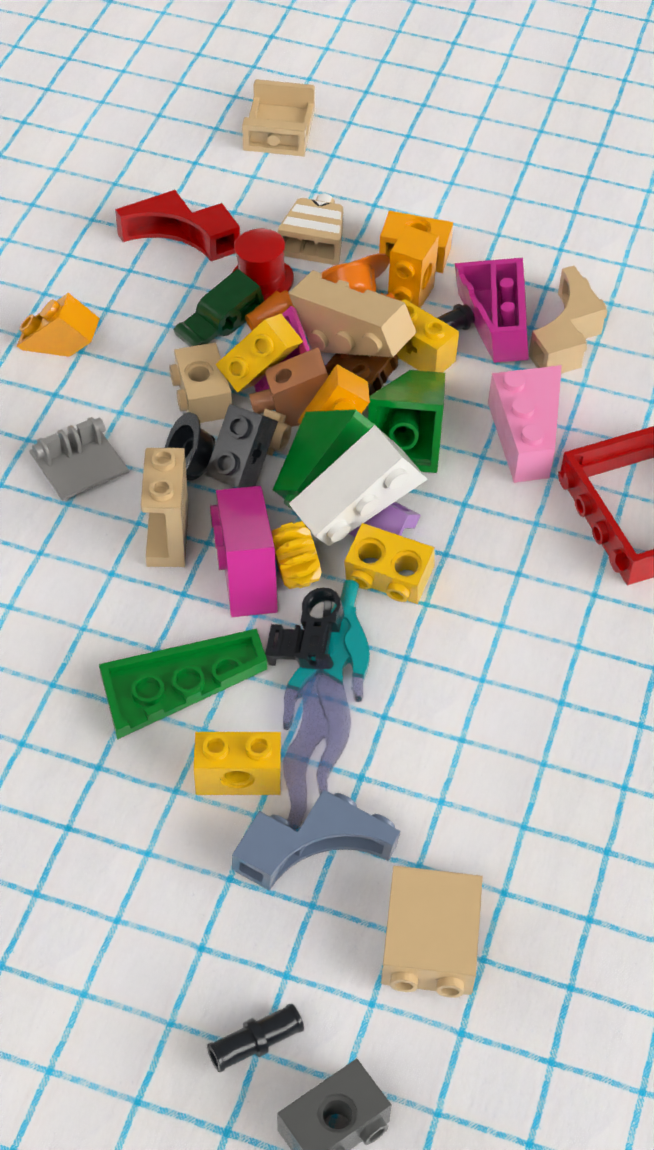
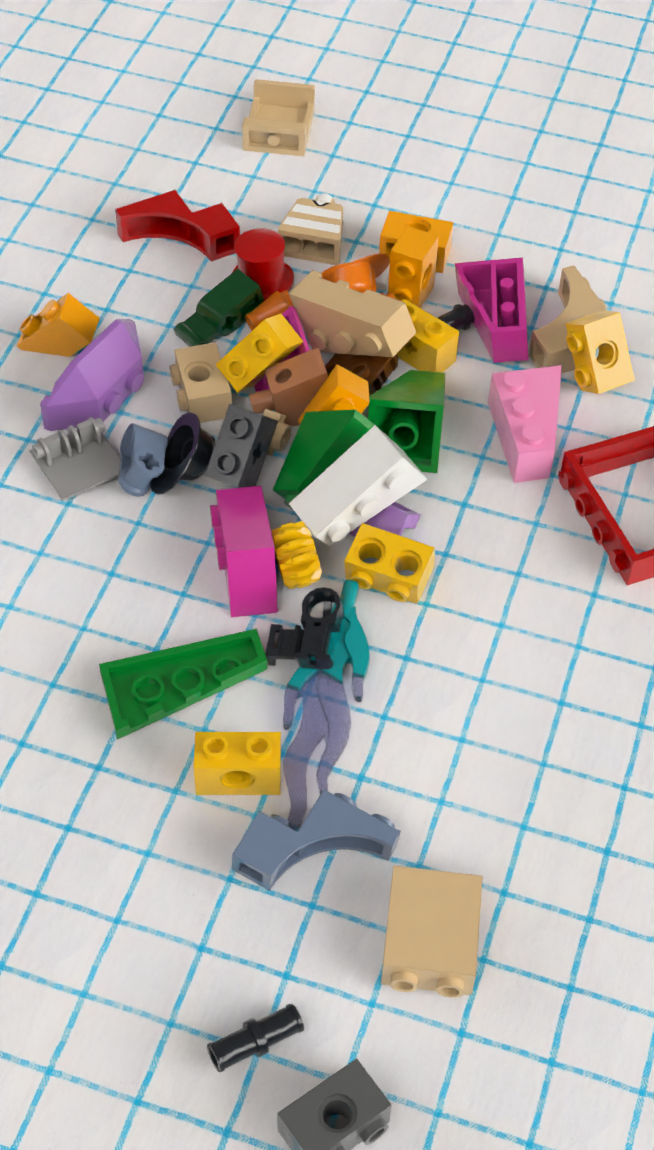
tan panel [141,448,189,567] -> none
none -> medium lavender wedge [40,319,144,431]
none -> sand blue piece [118,423,168,497]
none -> yellow brick [565,310,635,394]

